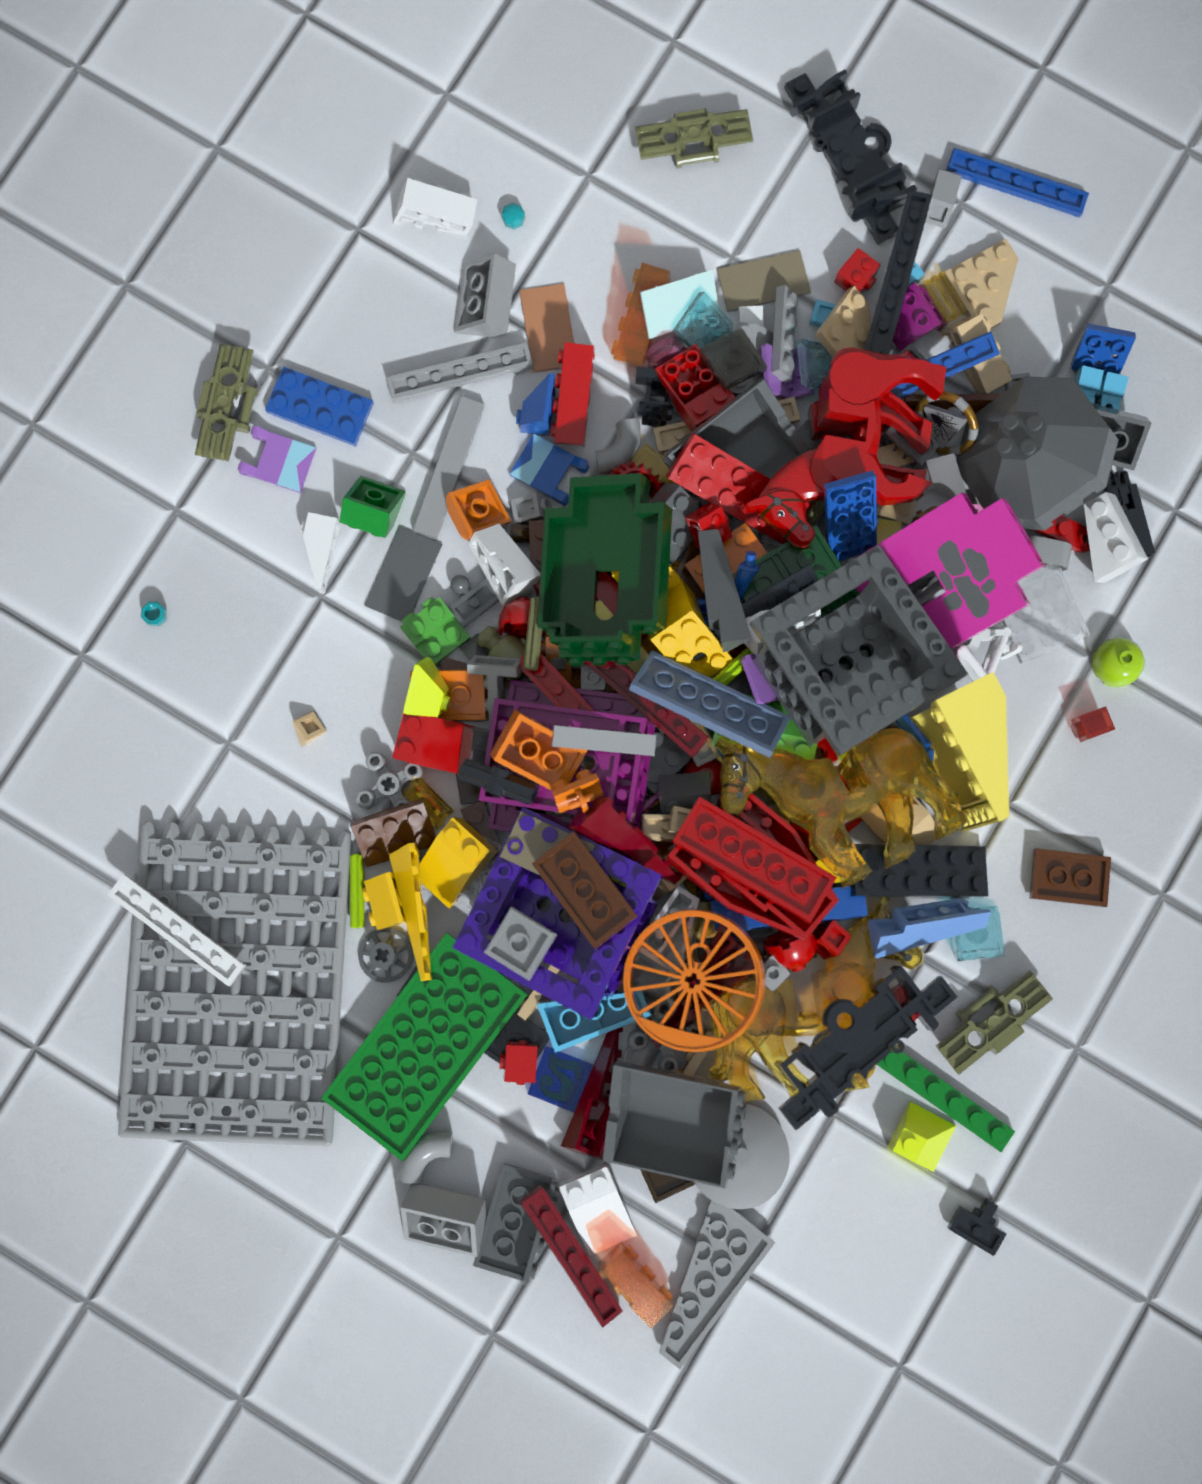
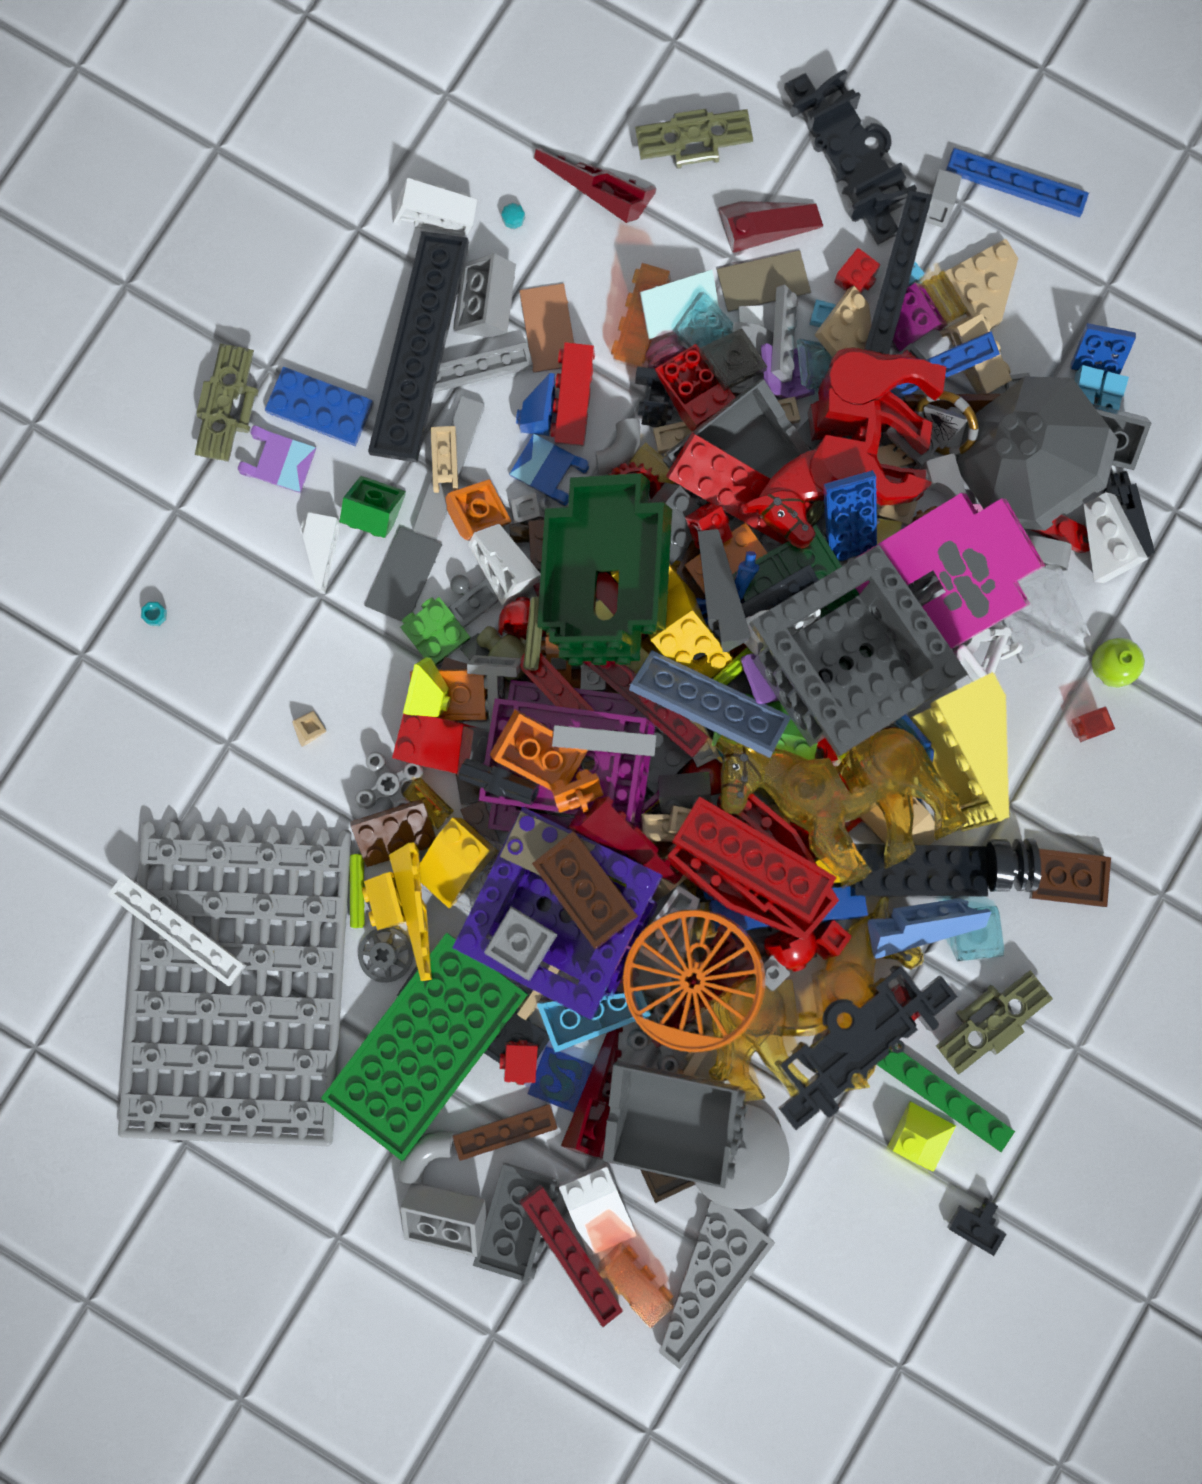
none -> black plate [368,231,469,463]
none -> tan hinge [431,426,459,493]
none -> reddish brown plate [452,1103,558,1161]
none -> dark red wedge [534,148,657,223]
none -> dark red wedge [718,201,823,253]
none -> black wheel [985,838,1041,892]

